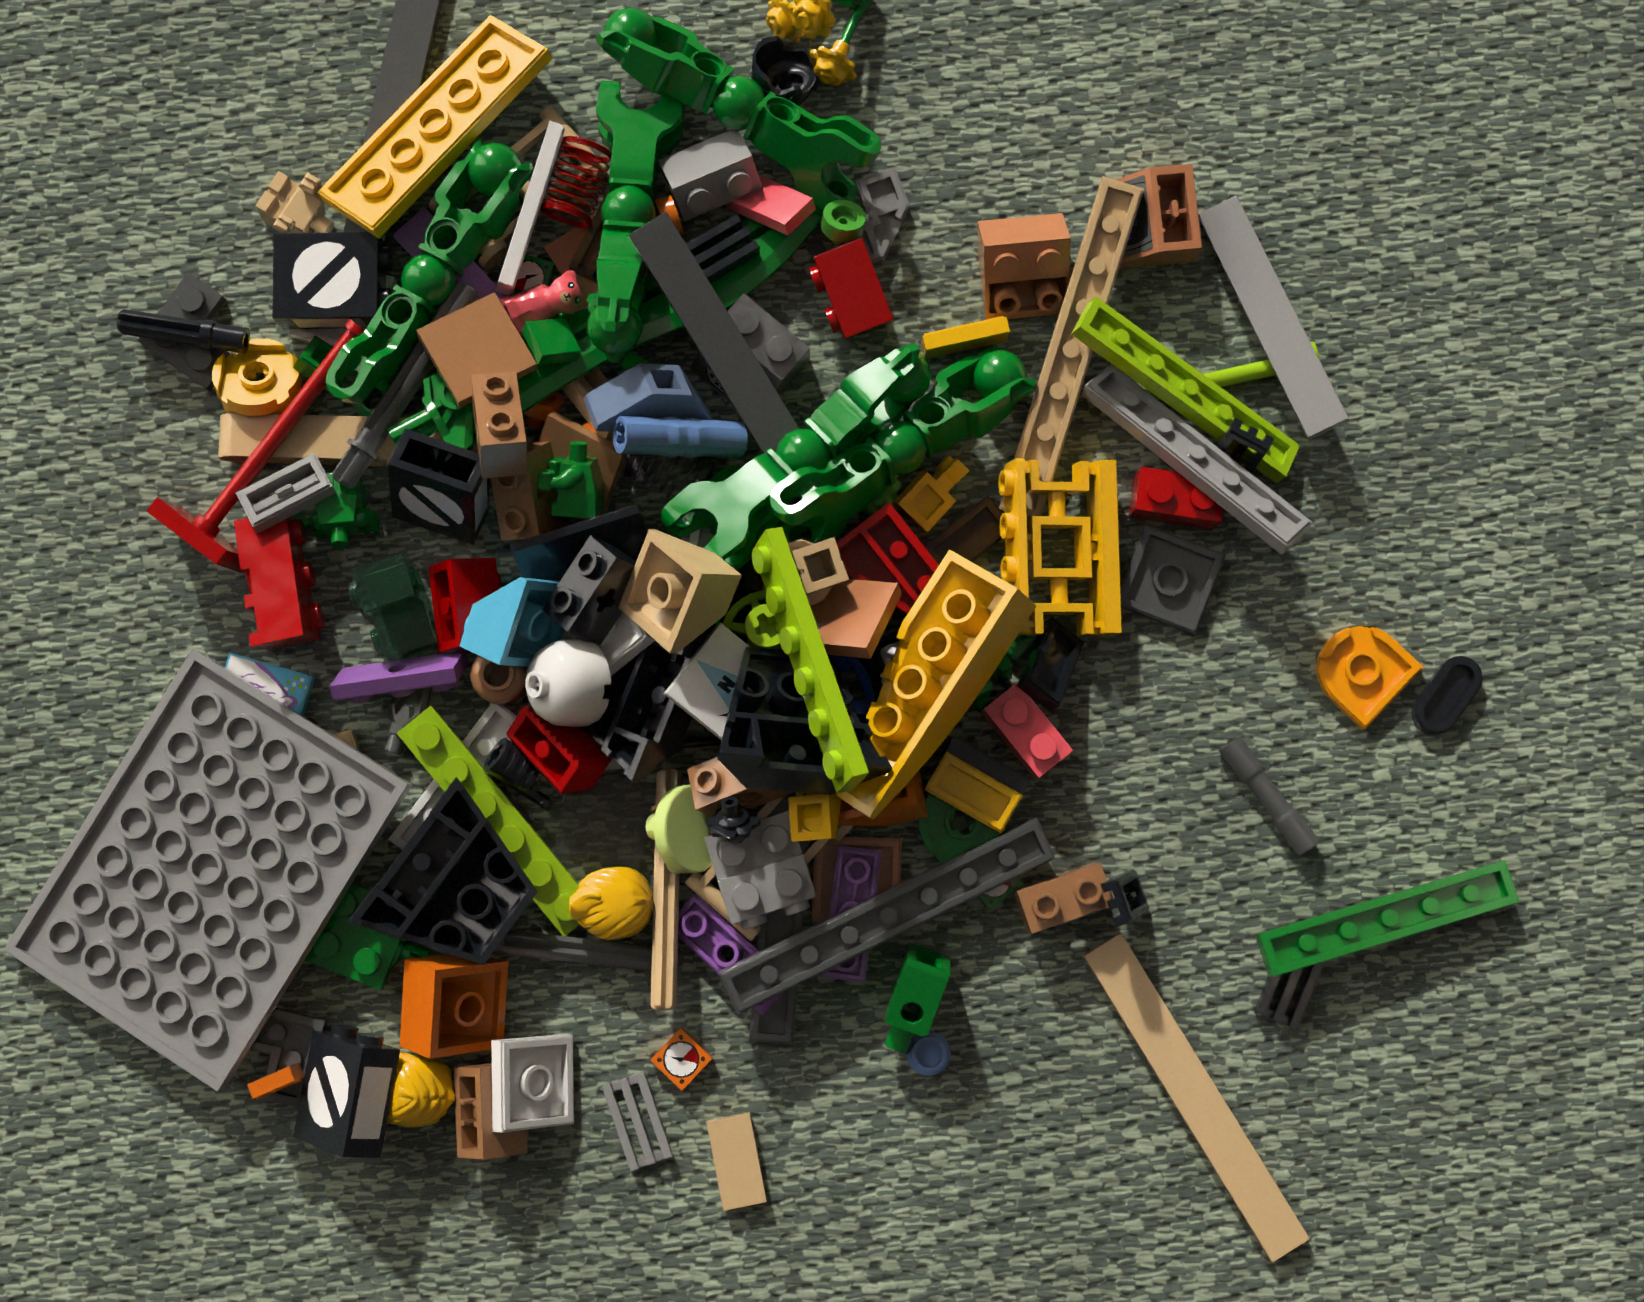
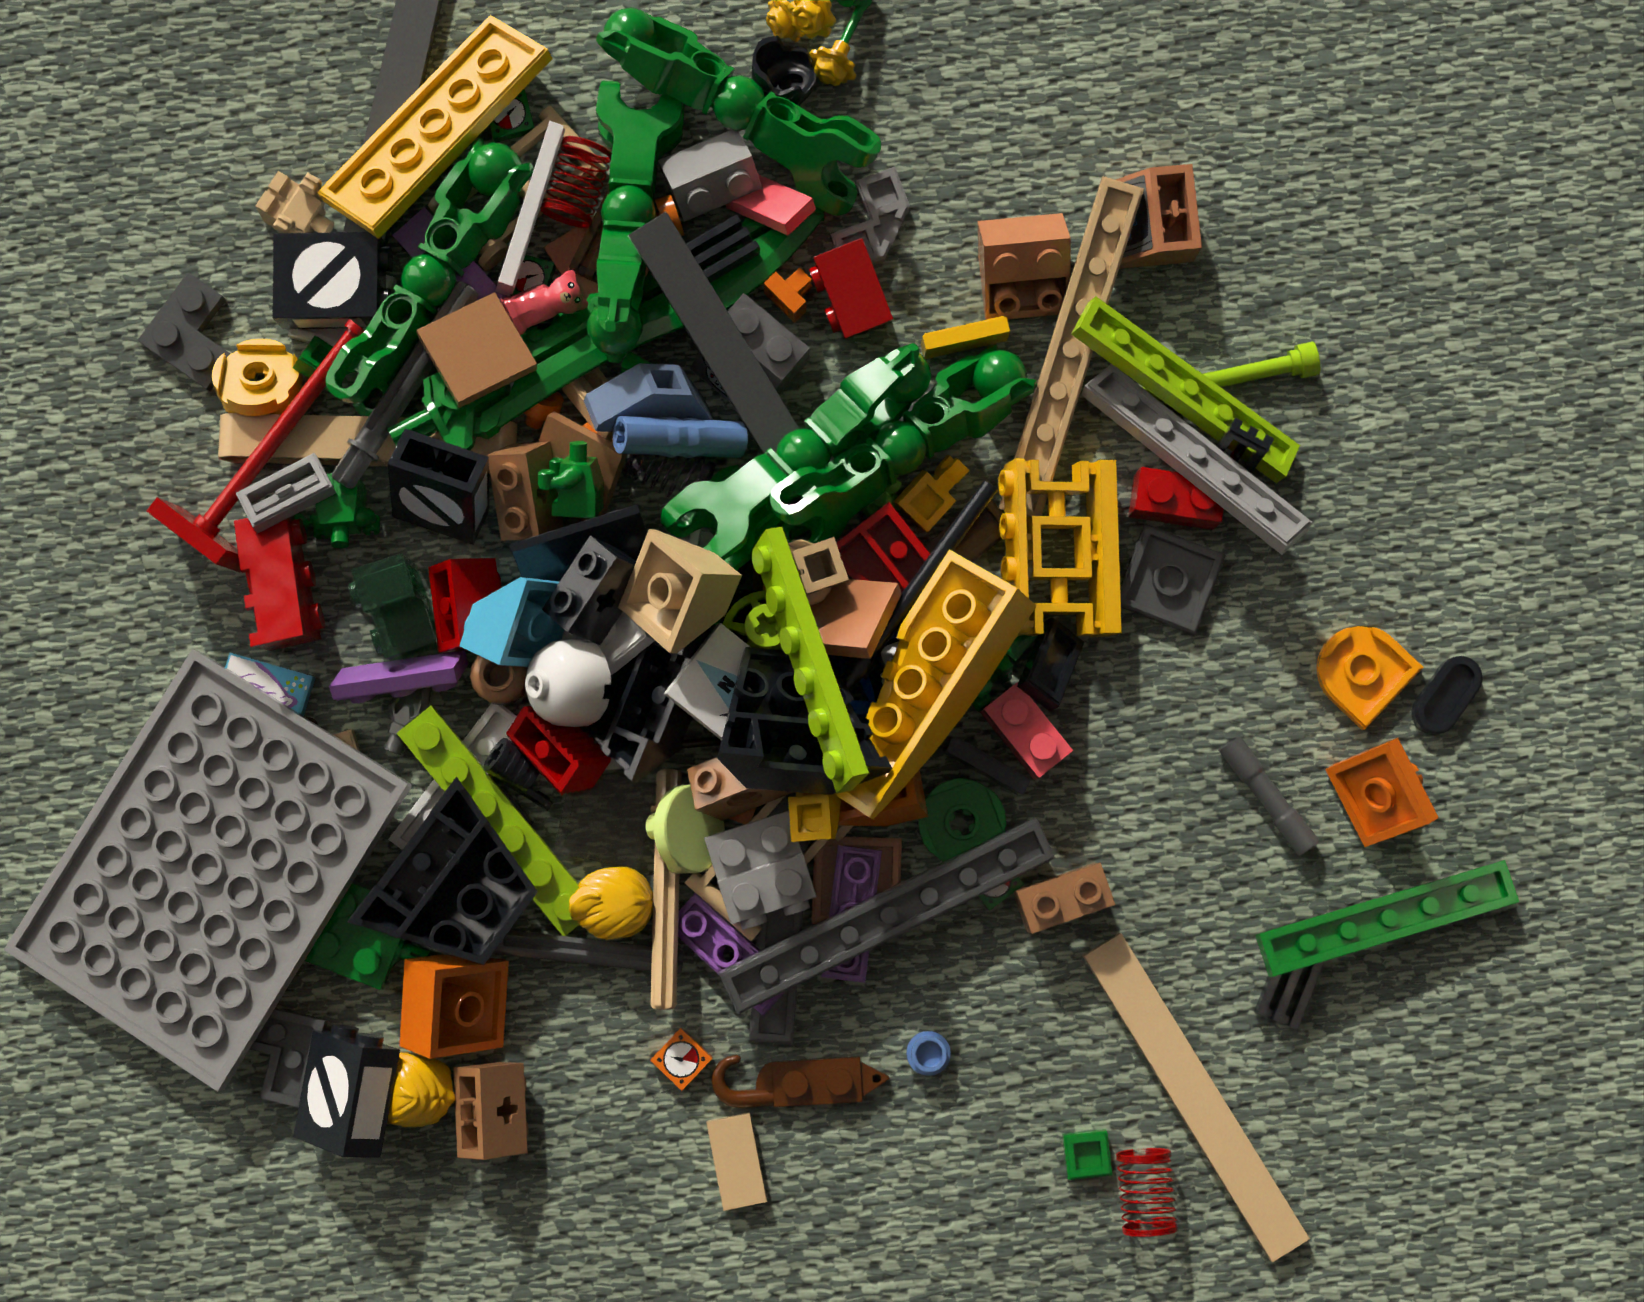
black axle [117,309,250,354] -> none
orange tile [247,1063,304,1100] -> none
medium nougat brick [471,371,527,479] -> none
white tile [491,1034,574,1133] -> none
green tile [522,317,581,365] -> none
light grey tile [602,1071,673,1172] -> none
black plant [706,797,761,845] -> none
bright green tile [821,200,866,246] -> none
green torso [884,942,951,1054] -> none
yellow tile [924,751,1023,834] -> none
black tile [1101,869,1149,927] -> none
light grey tile [1198,195,1349,441] -> none
none -> tile [490,89,535,143]
none -> reddish brown plate [711,1055,889,1108]
none -> orange tile [764,268,812,323]
none -> black bar [841,480,998,693]
none -> green tile [1062,1129,1112,1180]
none -> red piece [1116,1148,1178,1237]
none -> orange tile [1325,738,1439,847]

